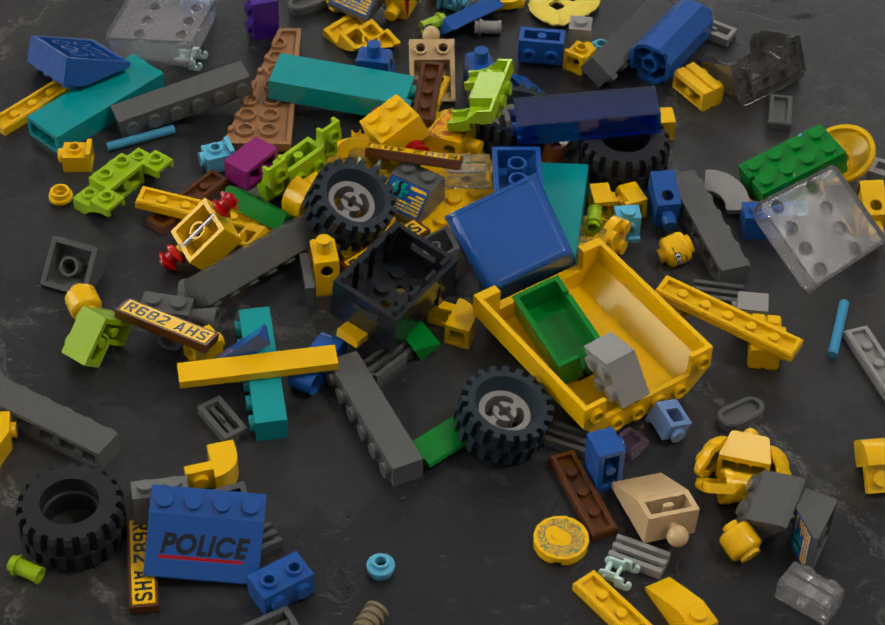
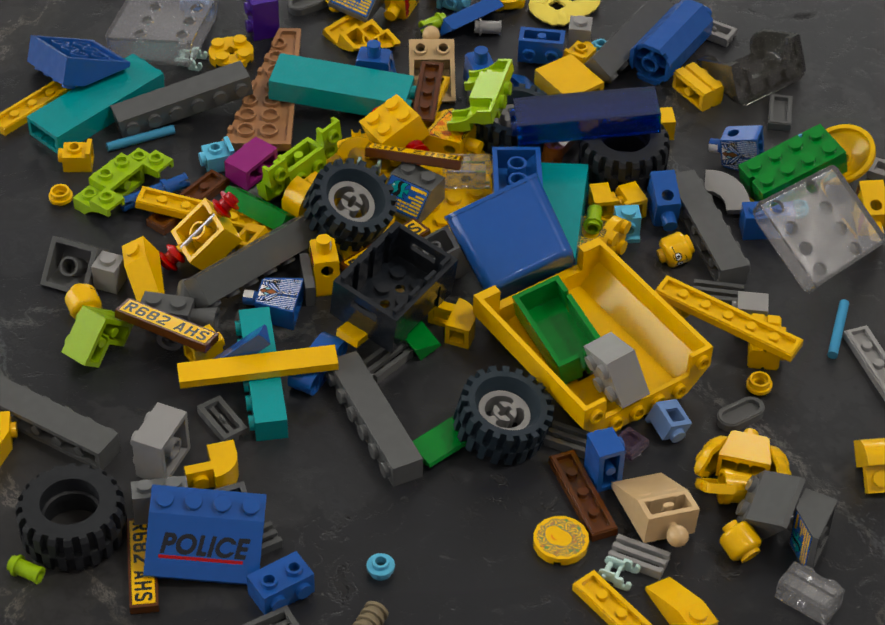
none -> light grey brick [91,250,128,294]
none -> blue pin [120,172,190,212]
none -> yellow slope [122,236,165,302]
none -> light grey brick [130,402,191,480]
none -> yellow plate [209,34,254,68]
none -> blue torso [242,278,304,330]
none -> yellow brick [534,54,604,116]
none -> blue torso [709,125,764,171]
none -> yellow plate [746,371,773,396]

